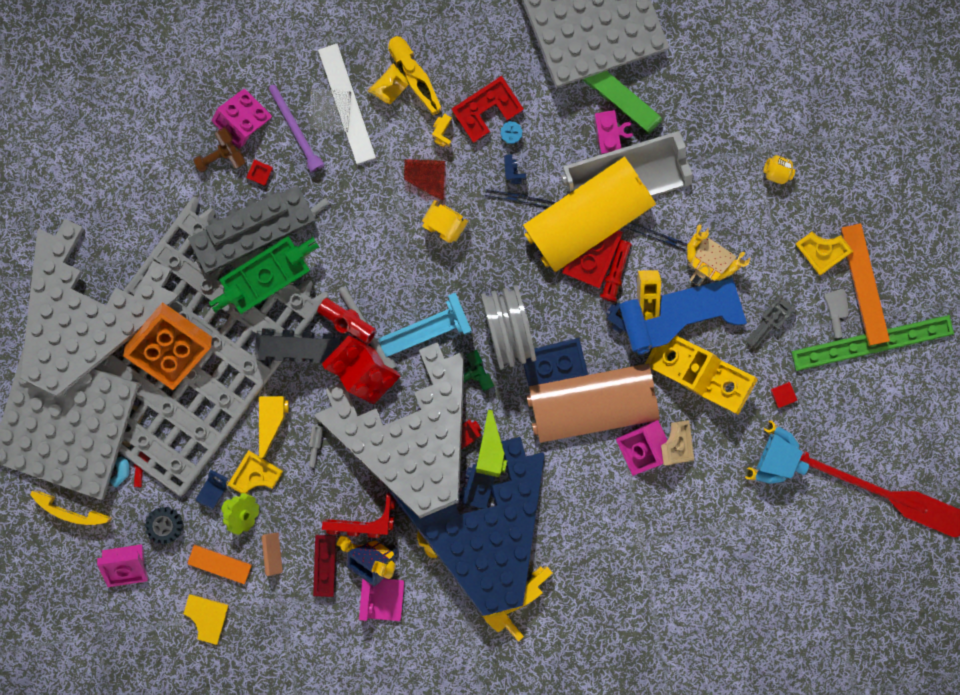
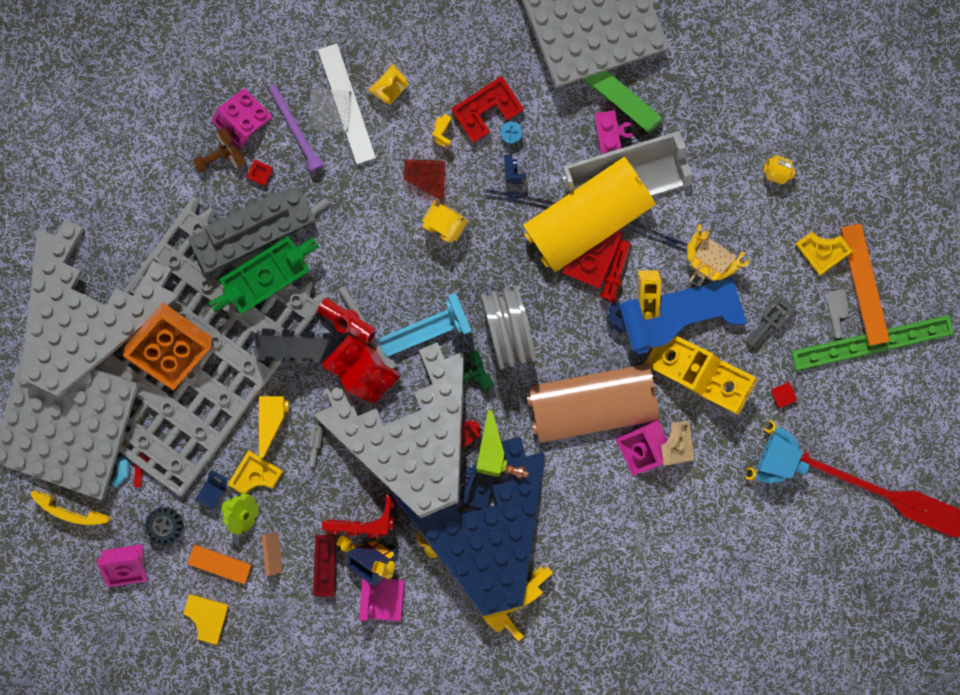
yellow arm [388,36,442,115] -> none
dark blue tile [523,338,588,391] -> none
none -> dark orange piece [505,465,529,479]

